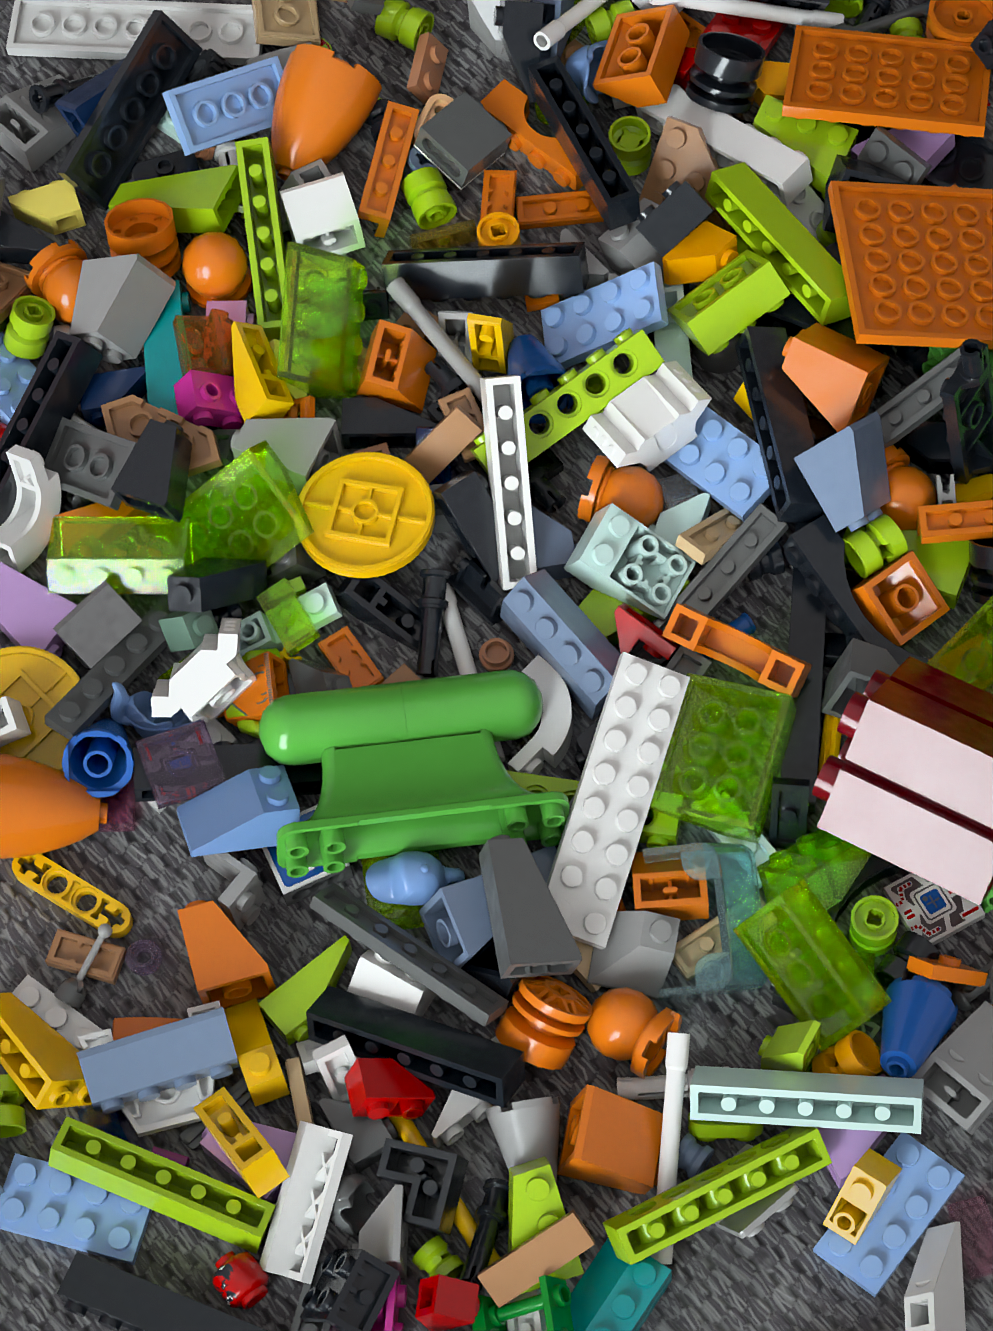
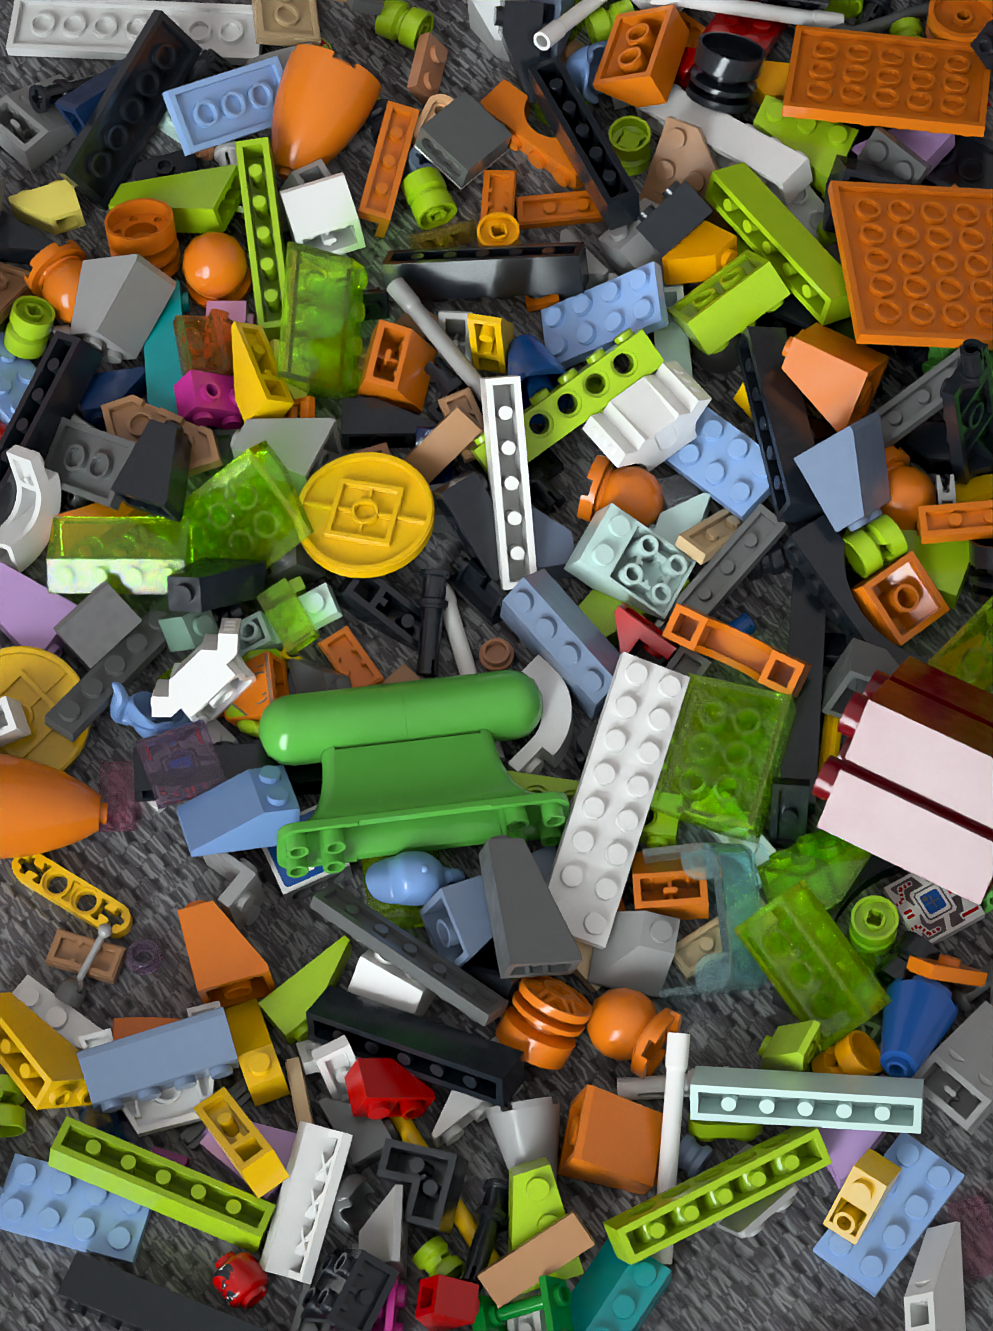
blue cone [62,718,135,798] -> none

